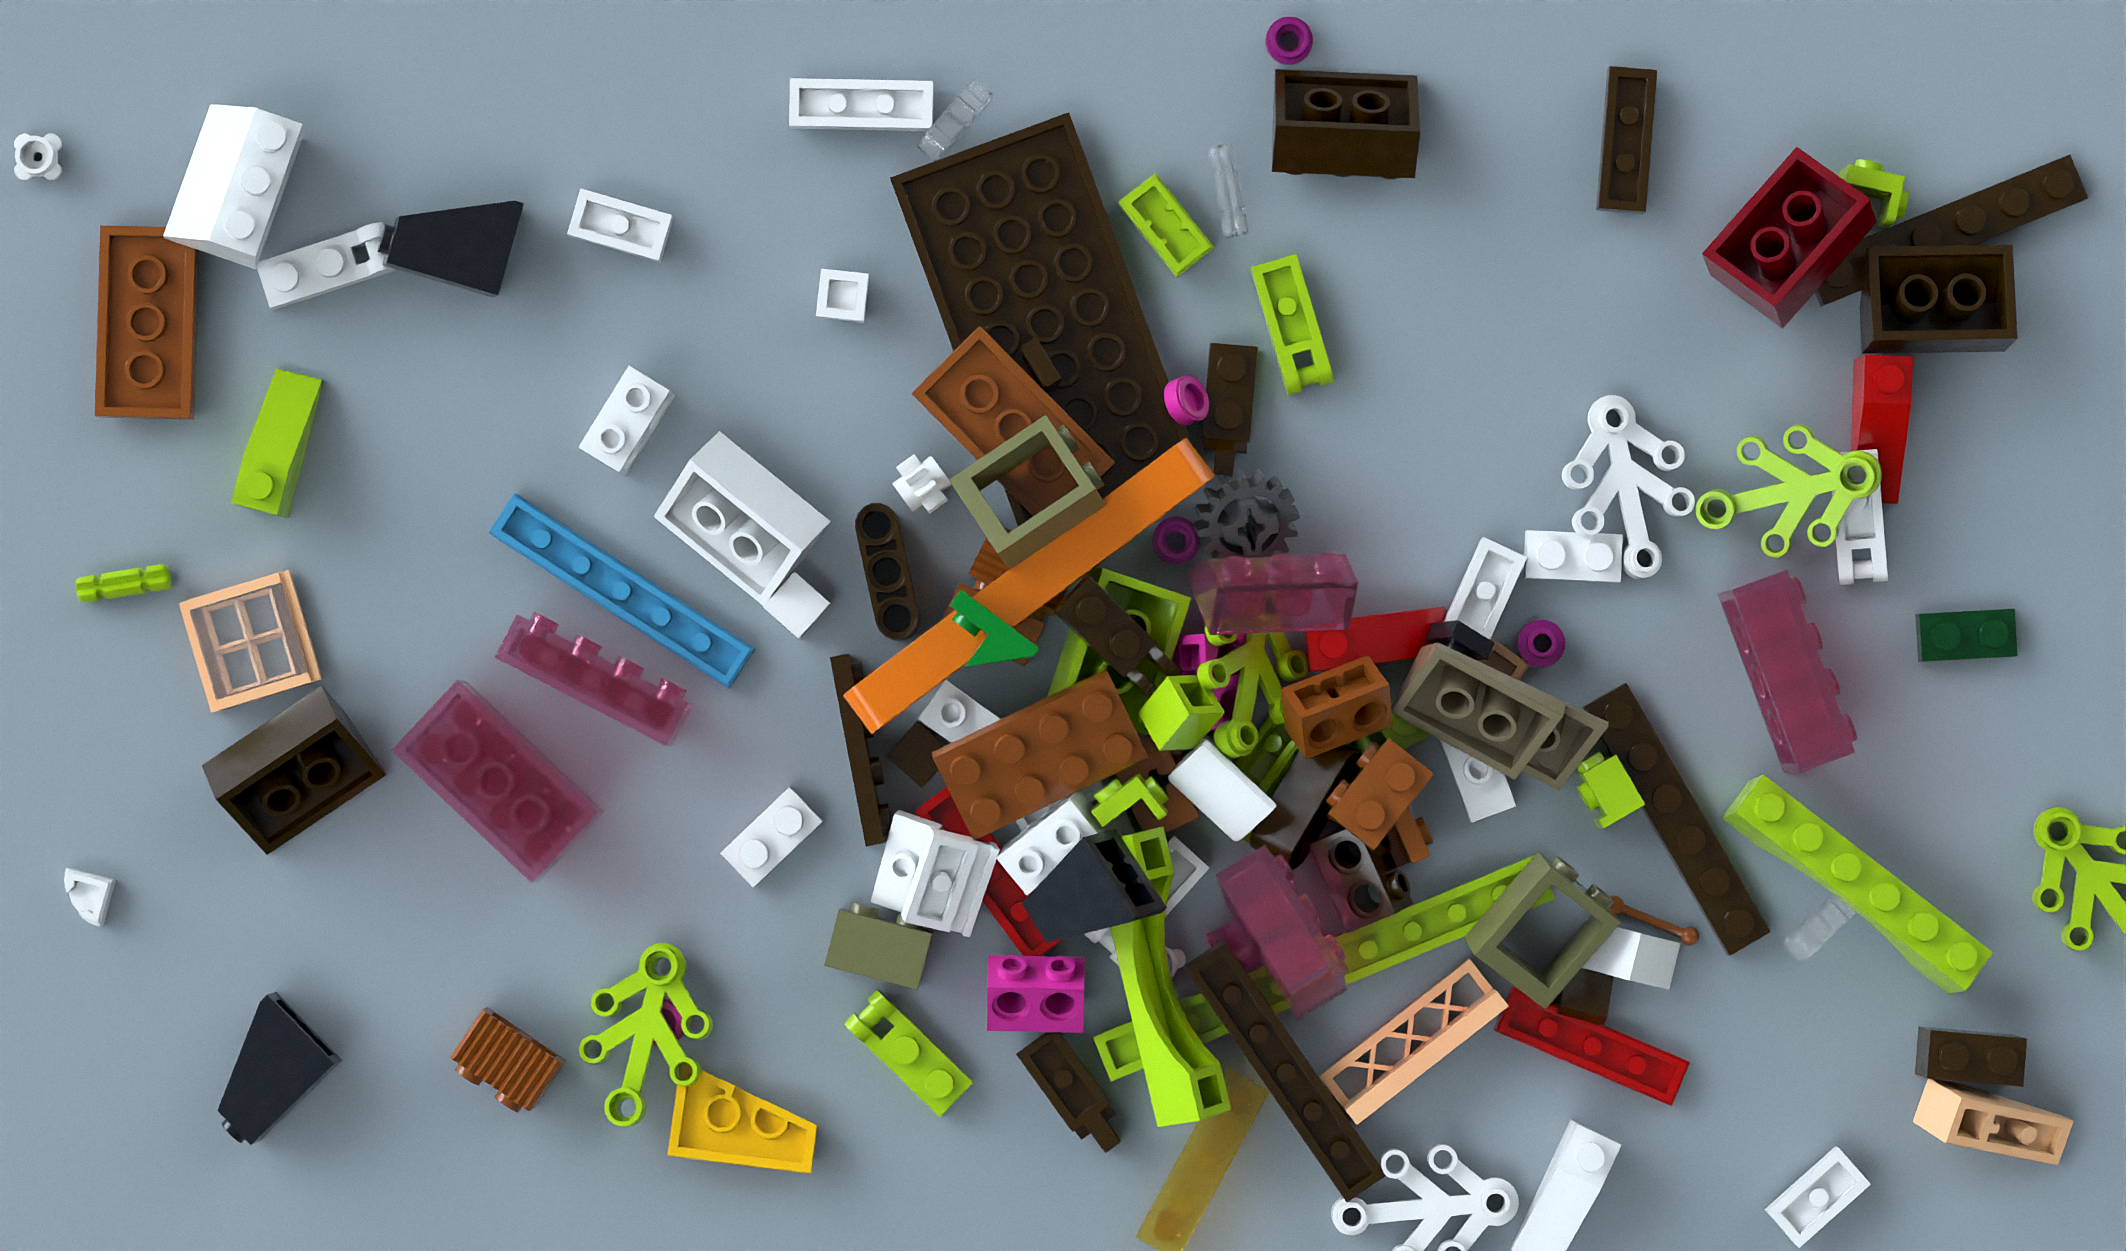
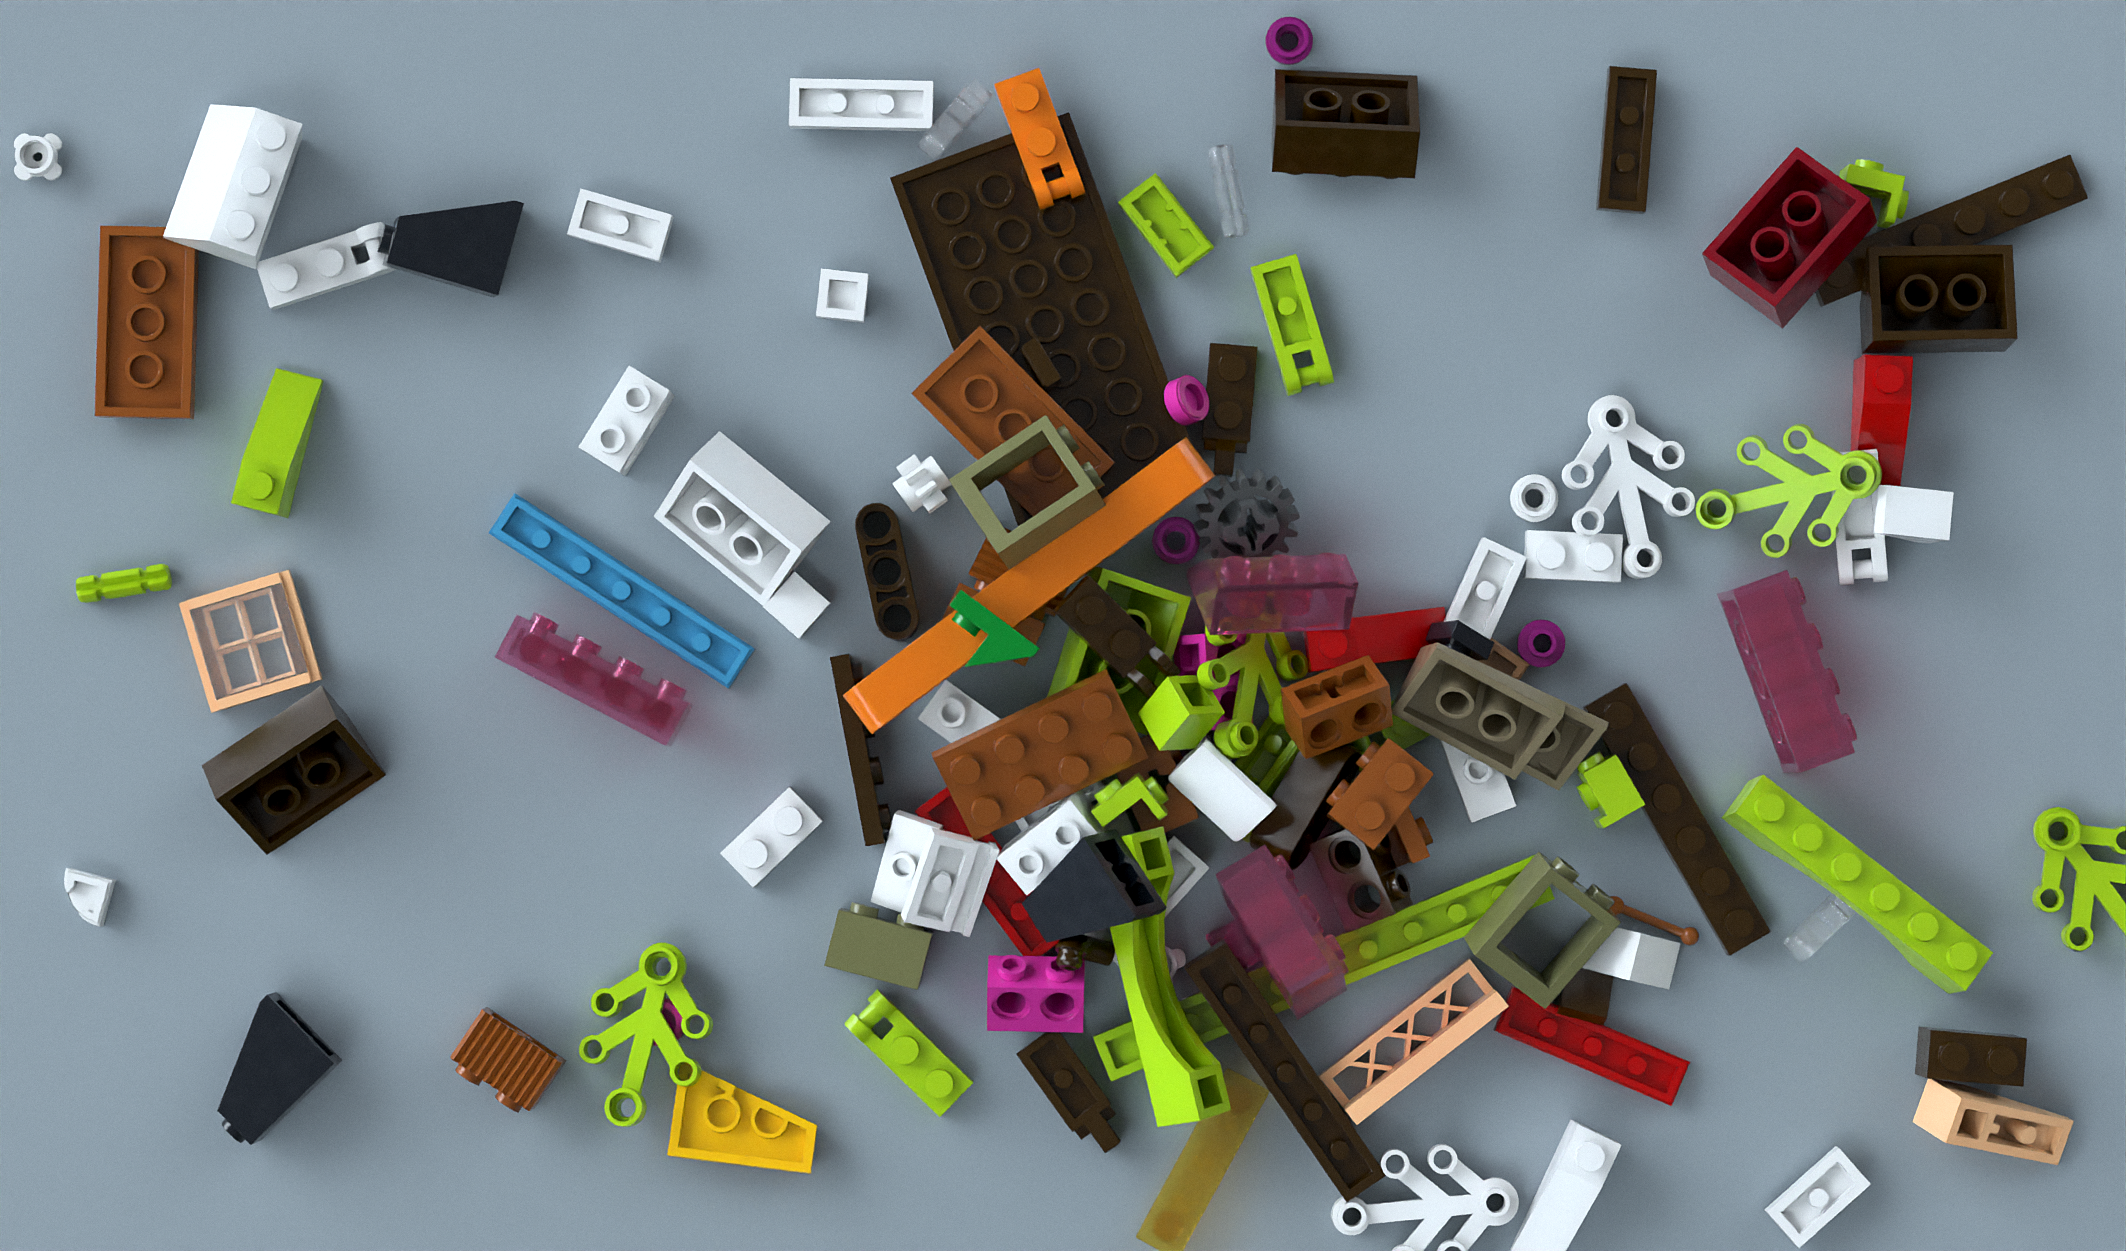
clear pink brick [391,680,605,883] -> none
dark brown tile [886,721,946,788] -> none
dark green plate [1915,609,2018,662] -> none
none -> orange plate [994,68,1086,210]
none -> dark brown arm [1055,934,1115,971]
none -> white plate [1510,474,1558,522]
none -> white slope [1874,485,1954,543]

